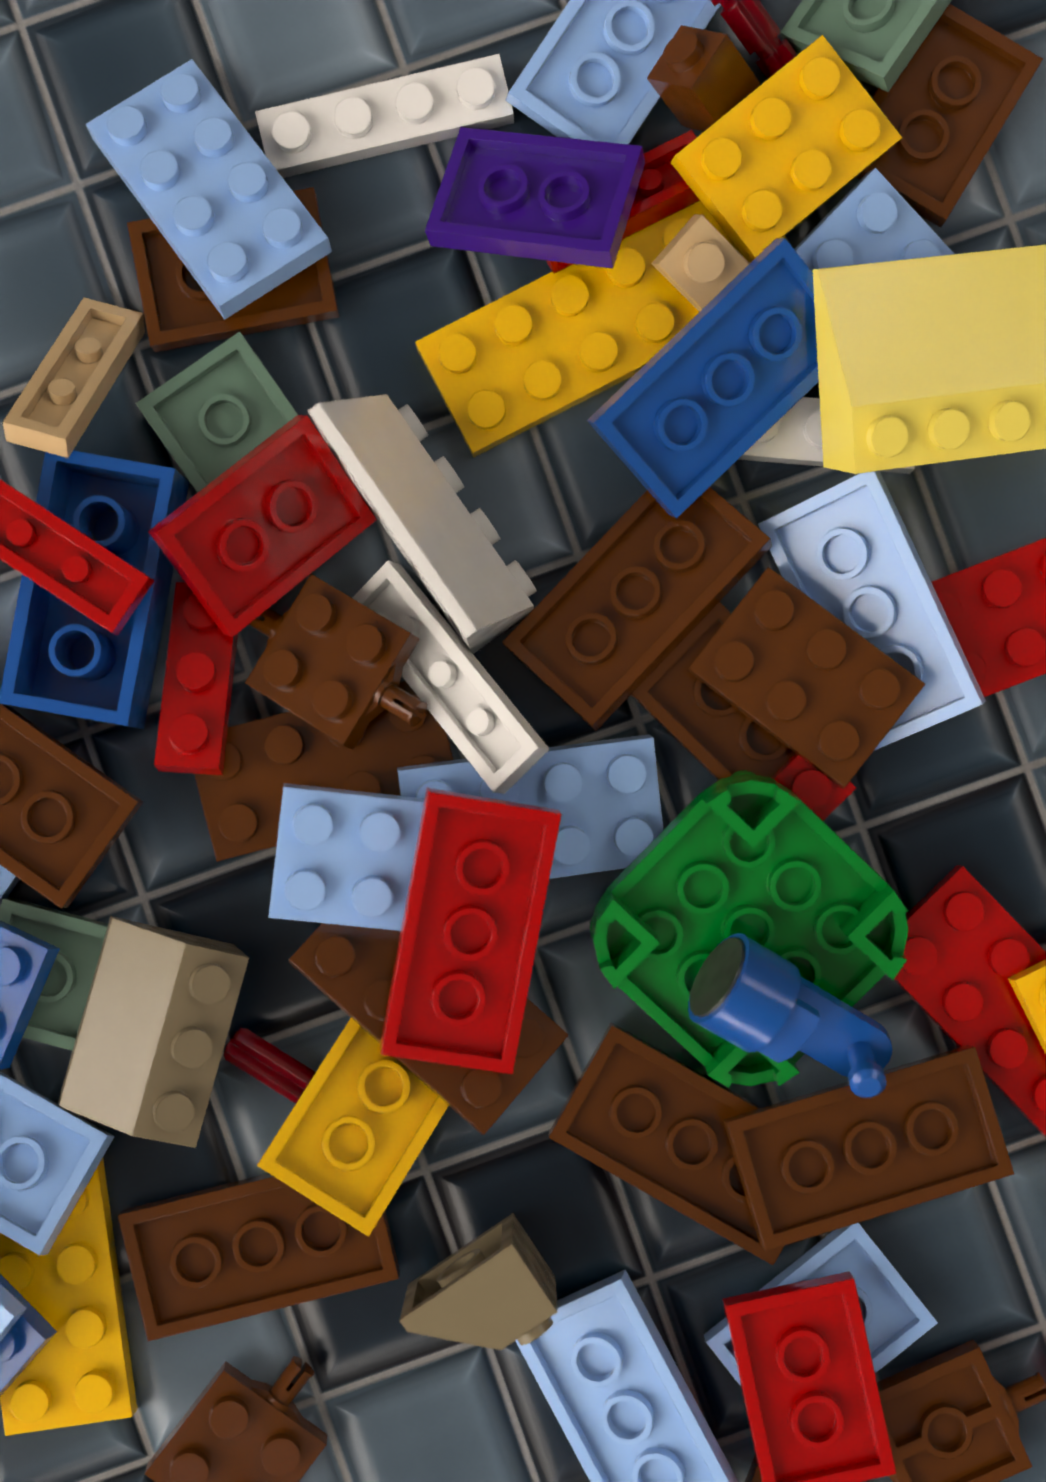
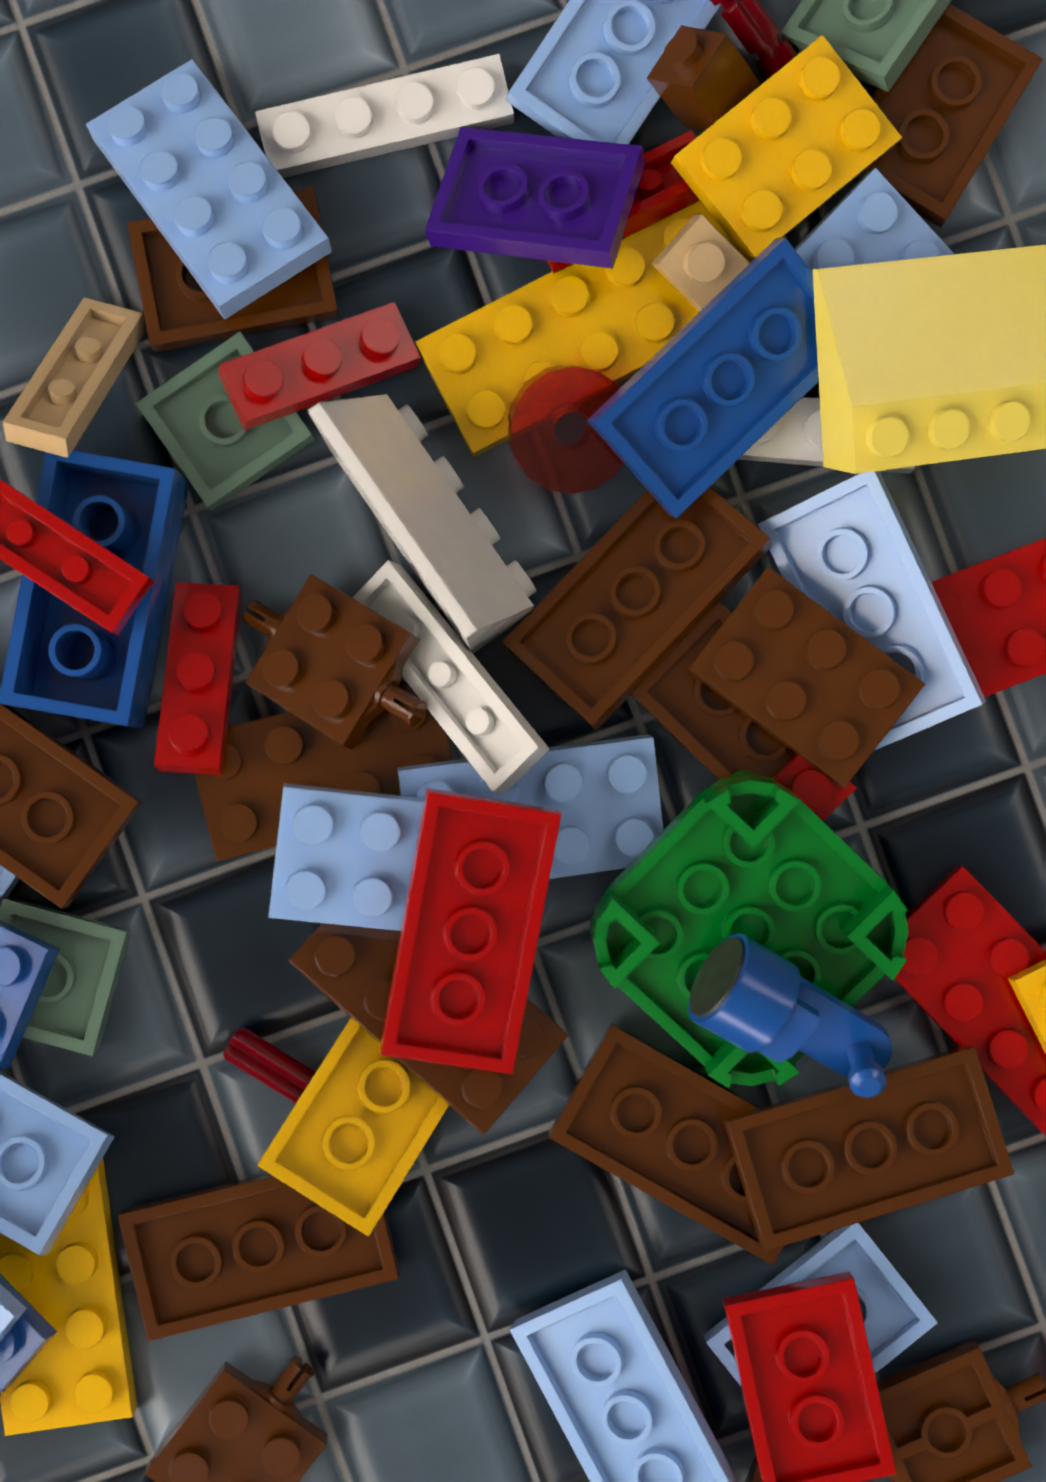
dark tan slope [58,916,249,1148] -> none
red plate [148,415,377,637] -> none
dark tan slope [399,1213,558,1350] -> none
none -> red plate [218,302,421,431]
none -> clear red tile [508,364,623,494]

